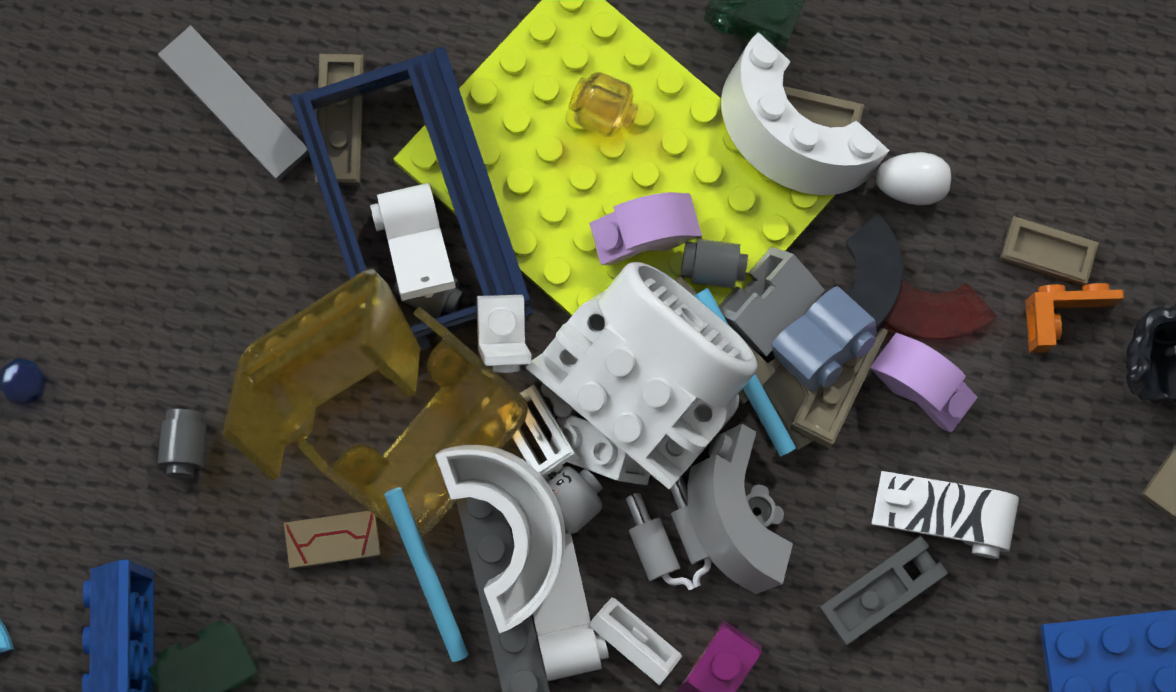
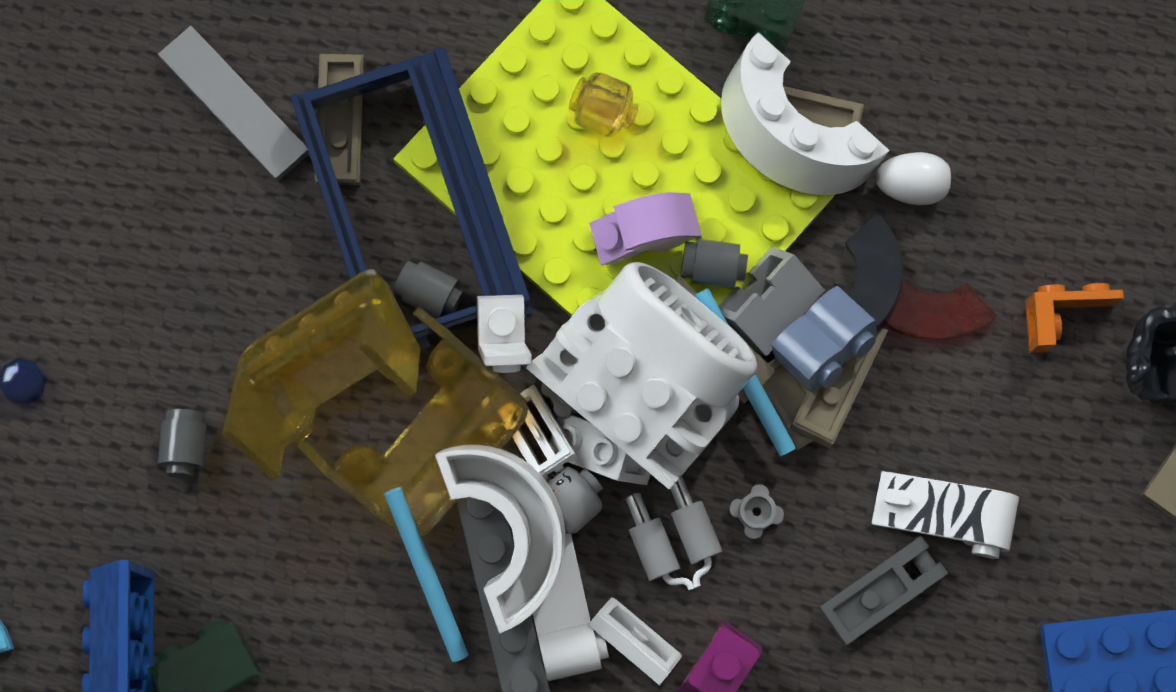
dark tan tile [284,510,381,569] -> none
white door [370,183,456,301] -> none
light grey arch [688,424,793,594] -> none
lavender brick [870,333,978,433] -> none
dark tan tile [999,216,1099,286] -> none

